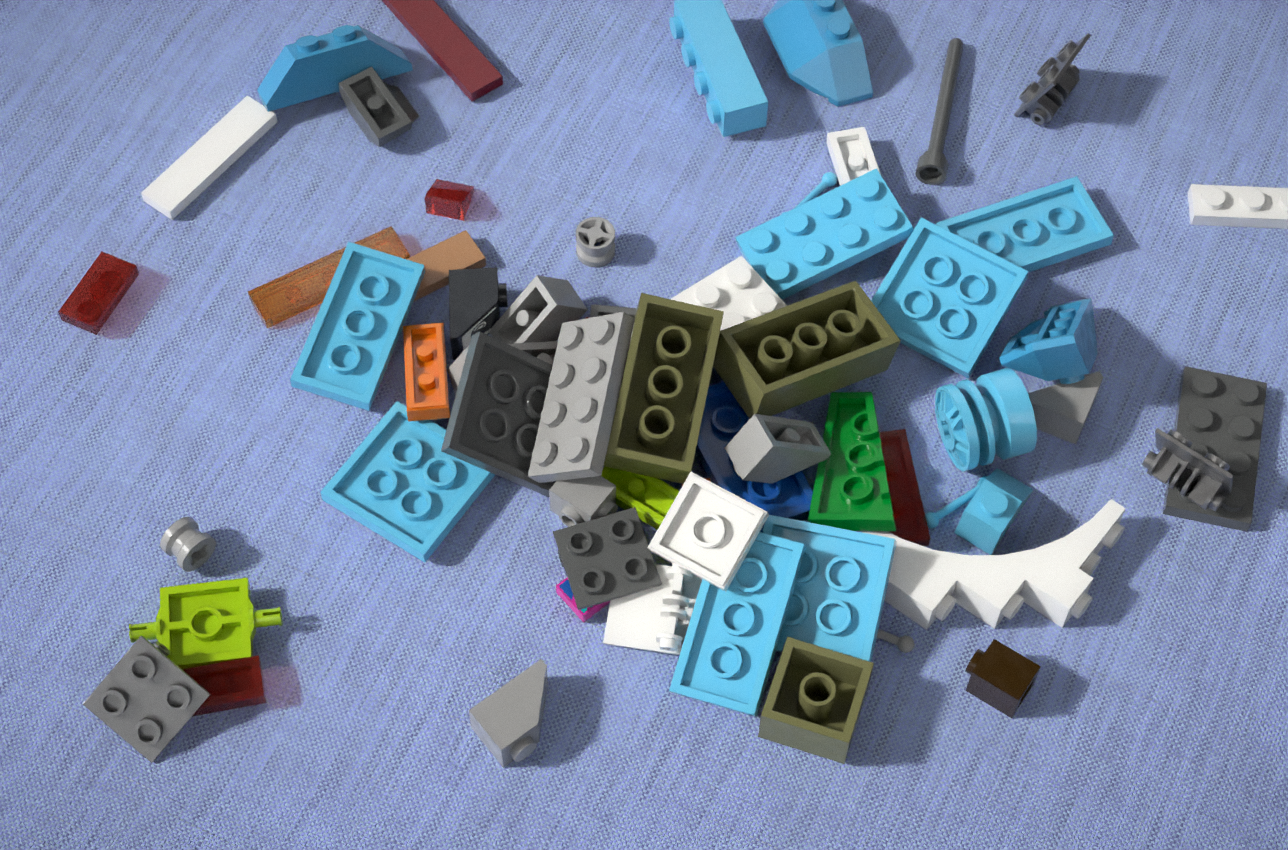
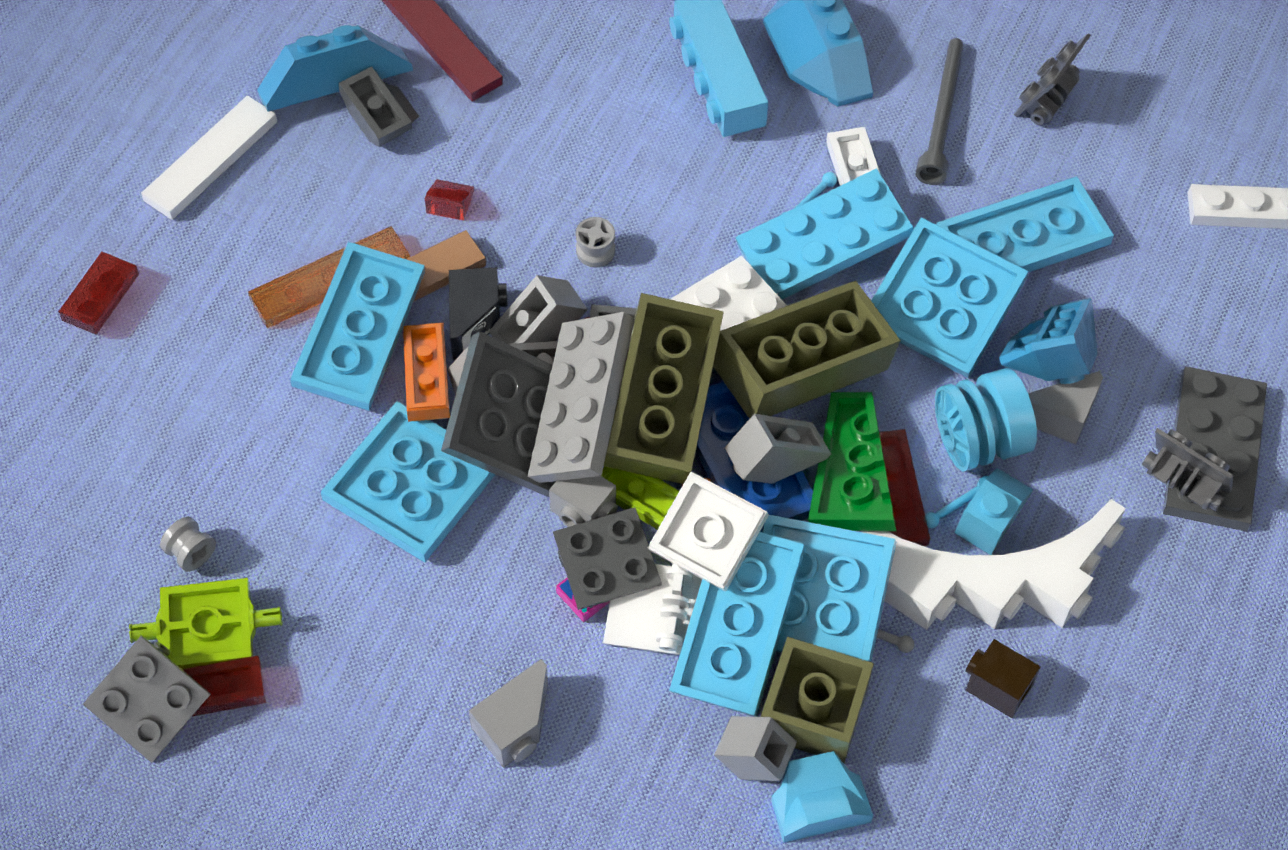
none -> light grey brick [714,716,797,781]
none -> medium azure slope [771,751,873,843]

